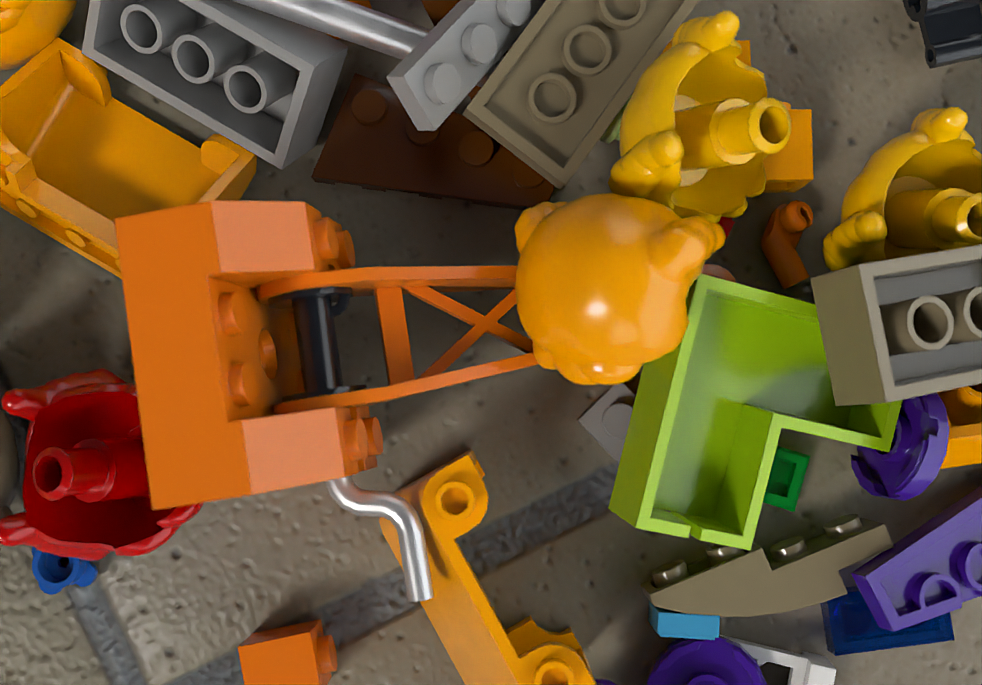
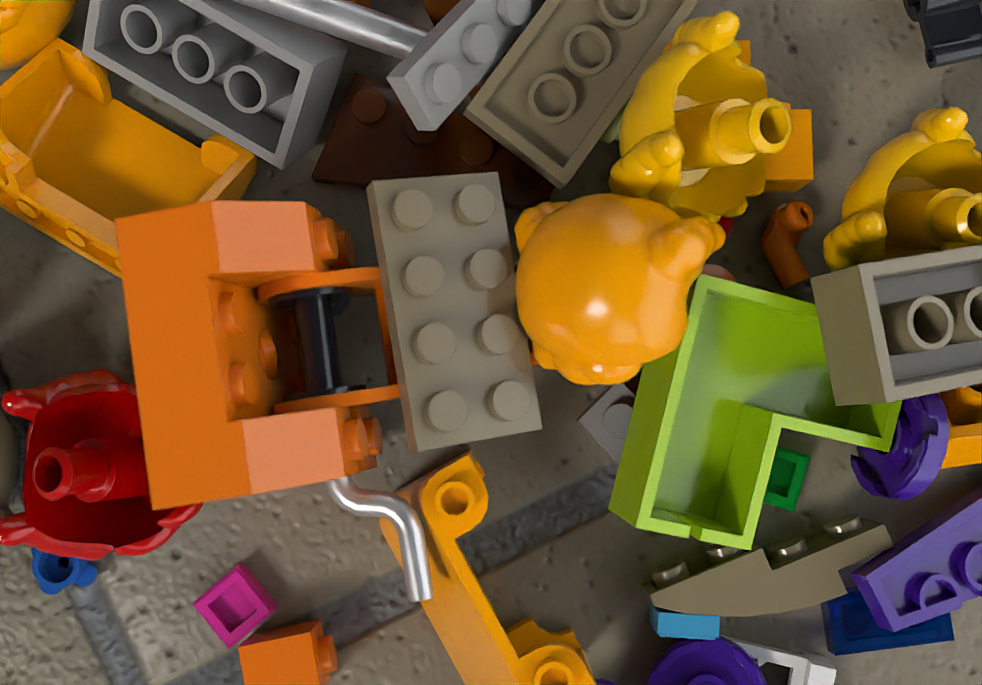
none -> dark pink tile [192,562,279,649]
none -> dark tan plate [366,172,542,452]

